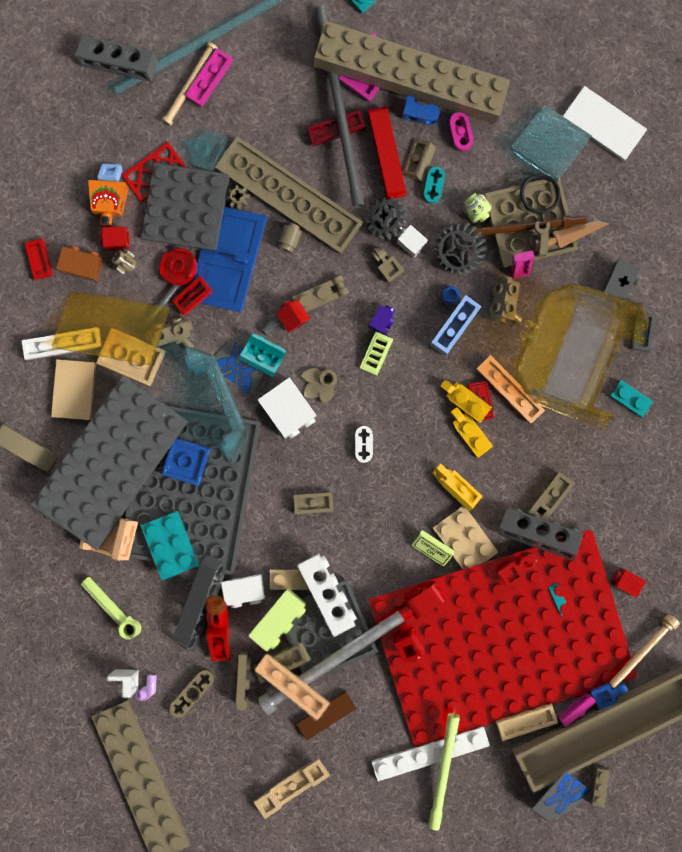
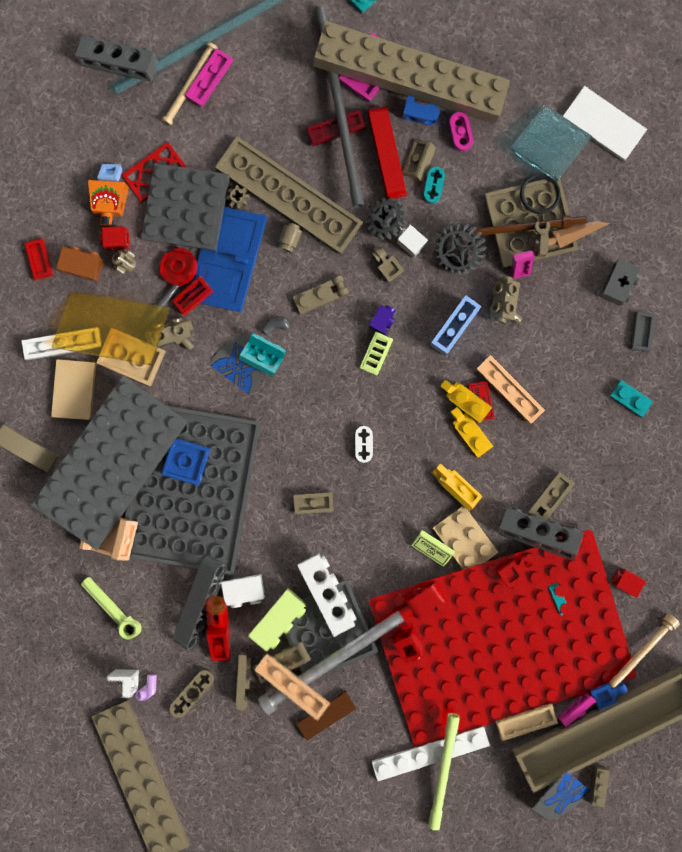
teal plate [141,511,199,580] -> none
clear light blue slope [184,346,247,463] -> none
clear light blue plate [185,130,228,172] -> none
tan slope [254,758,330,819] -> none
white brick [258,377,317,439] -> none
tan plate [270,570,309,590] -> none
red brick [276,300,311,333] -> none
dark tan plate [301,368,337,404] -> none
blue plate [441,286,460,305] -> none
yellowish green head [463,193,492,223] -> none
windscreen [514,283,649,430] -> none

